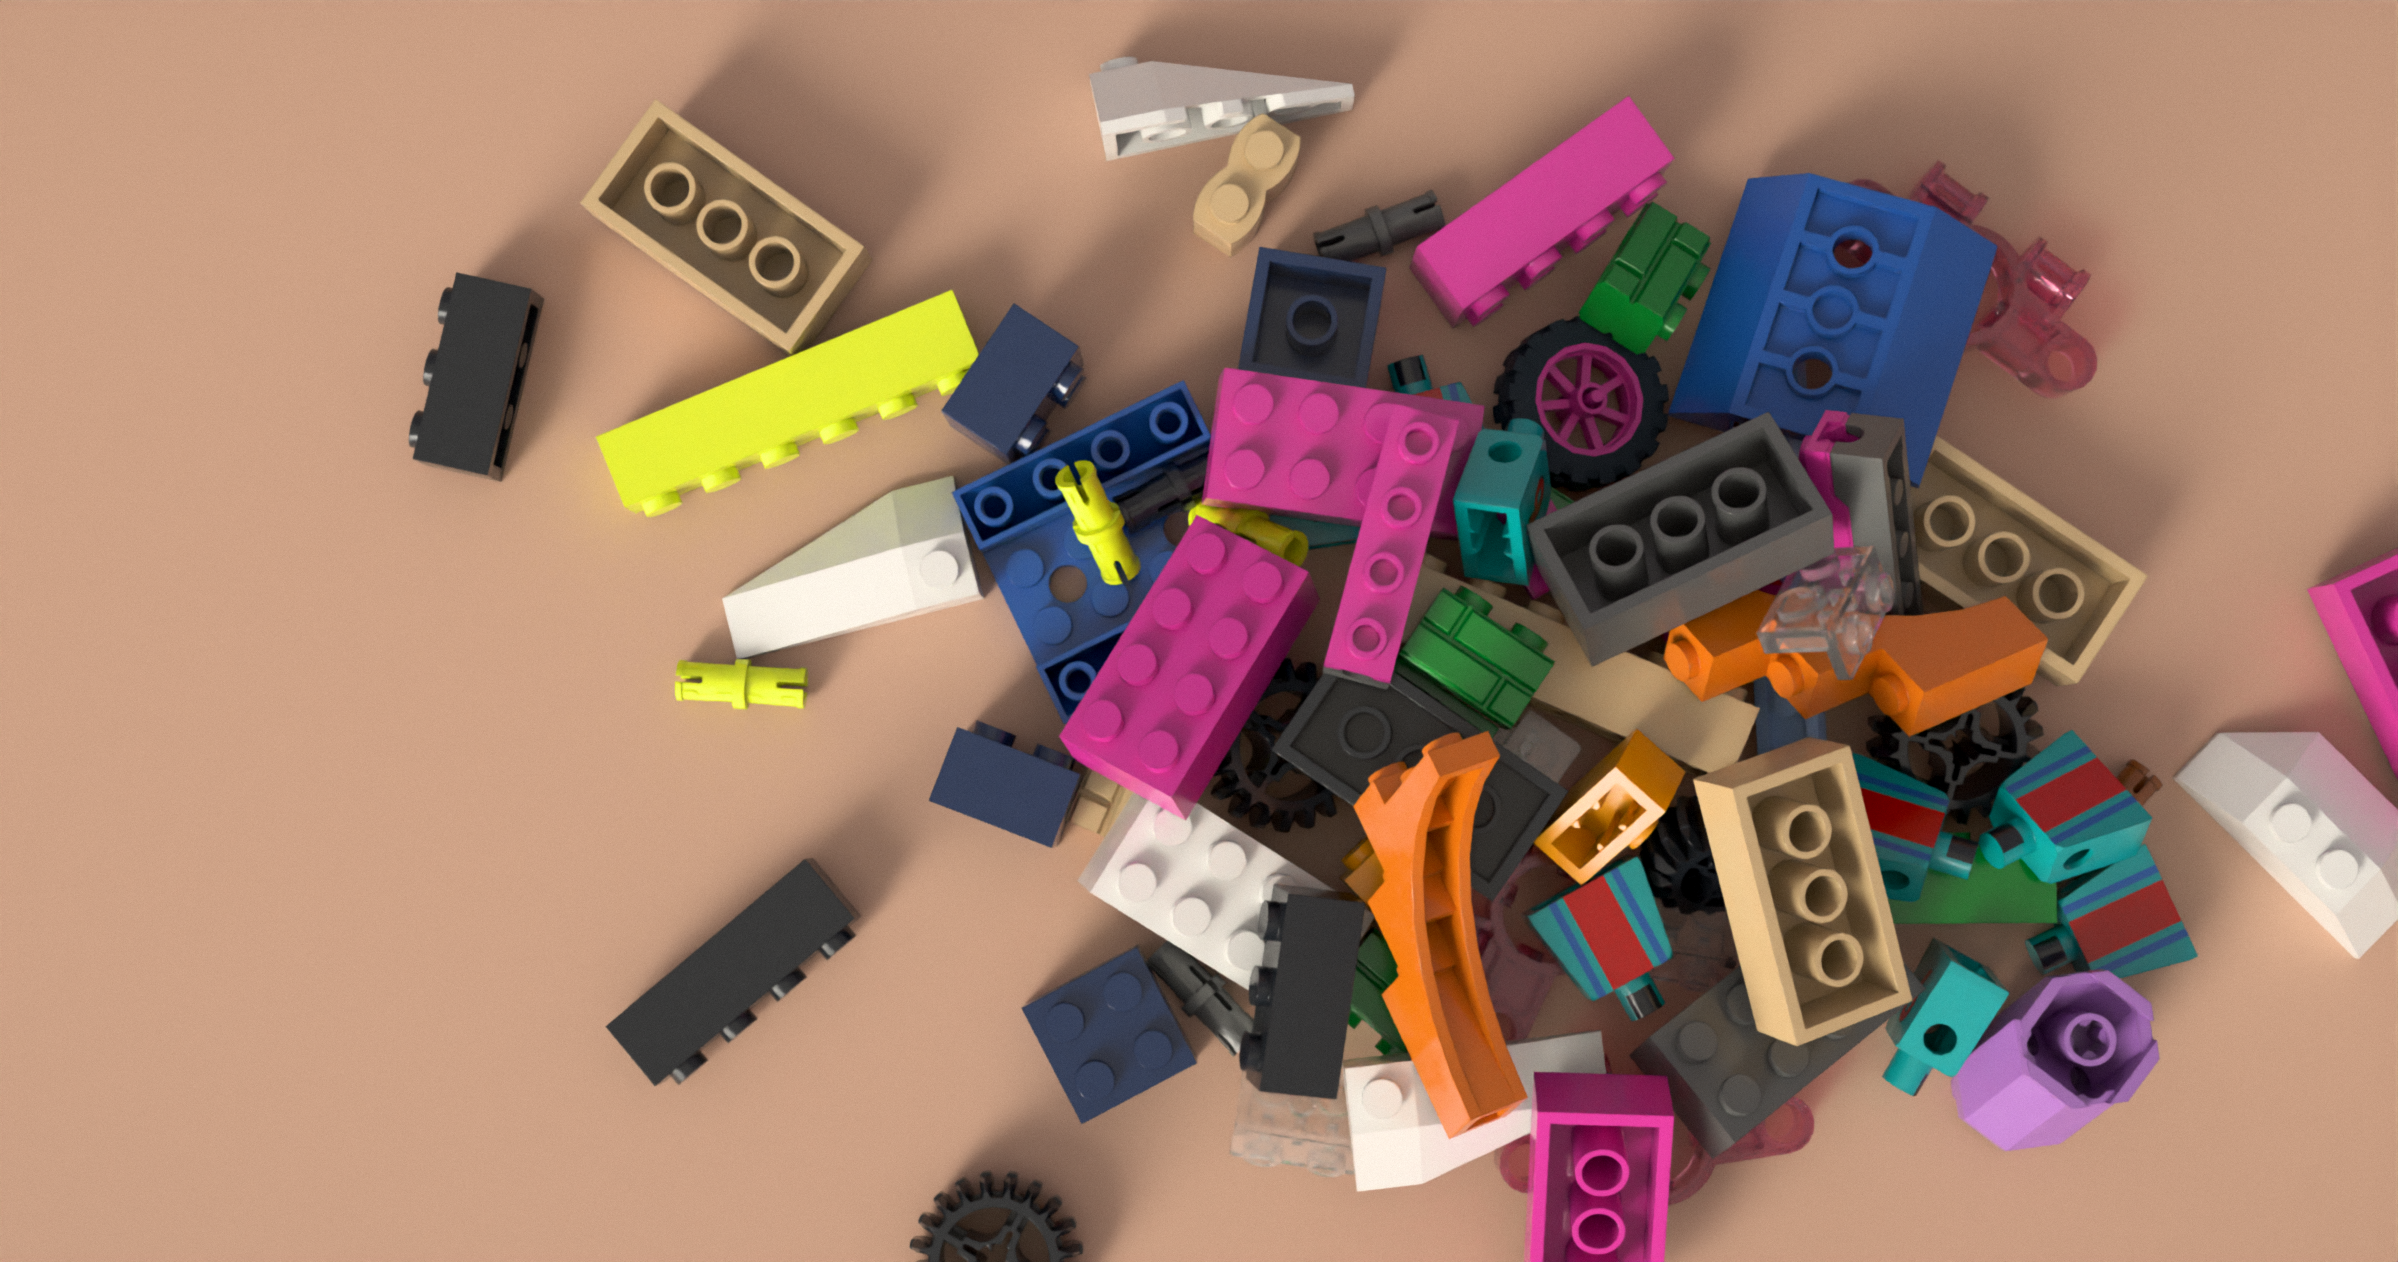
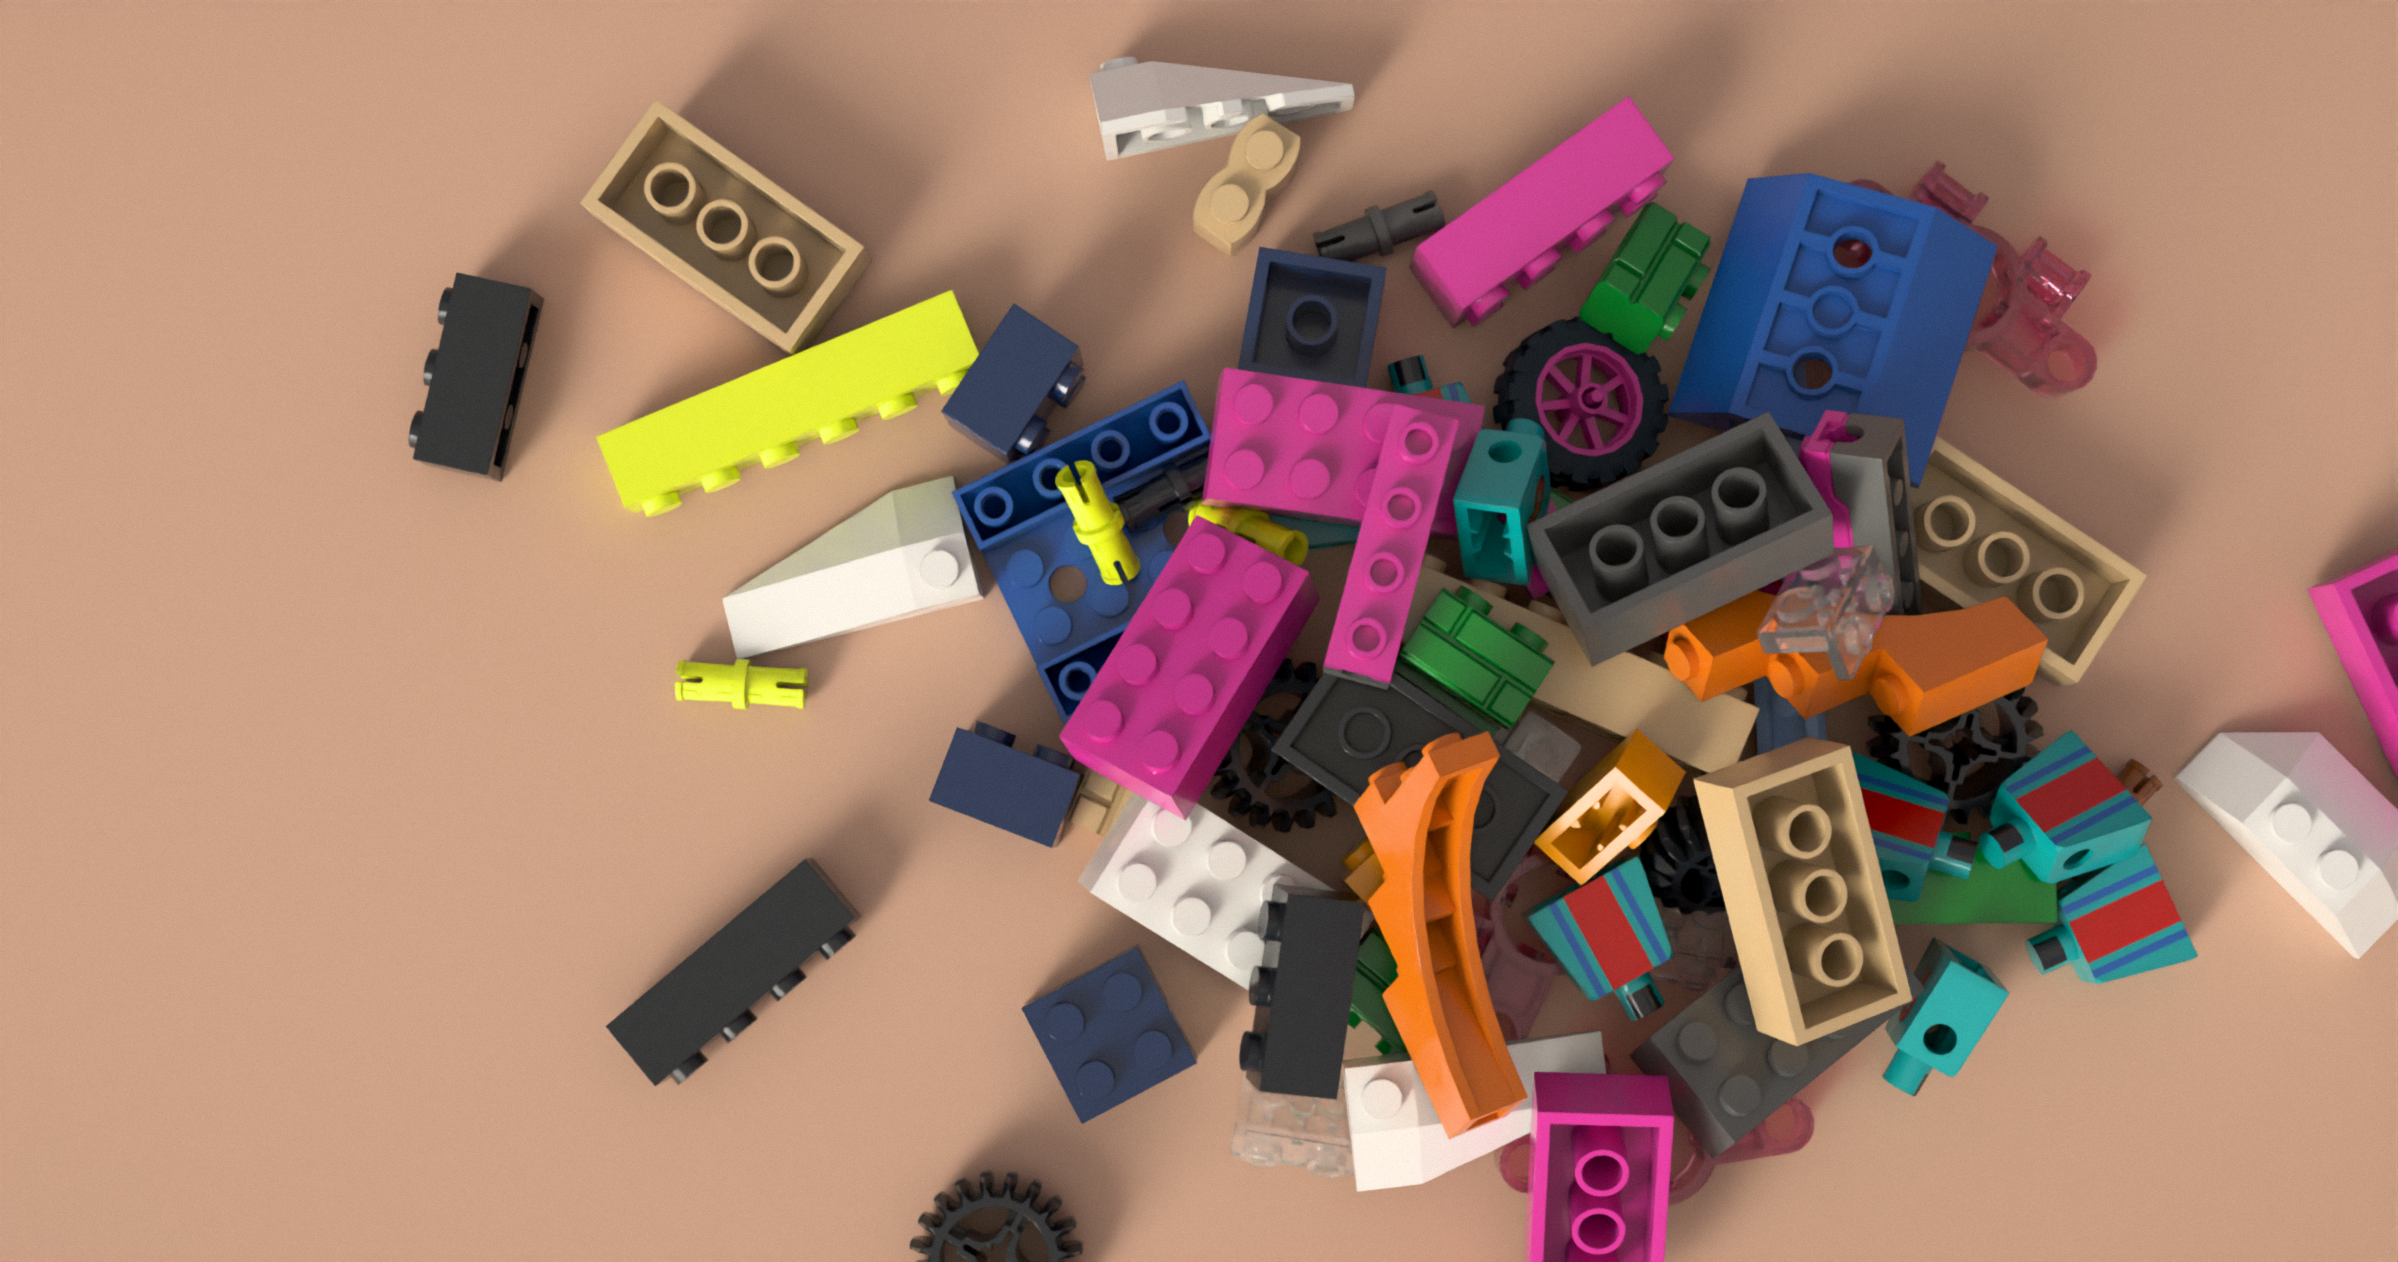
dark grey pin [1146,940,1254,1057] -> none
medium lavender brick [1951,969,2160,1151] -> none

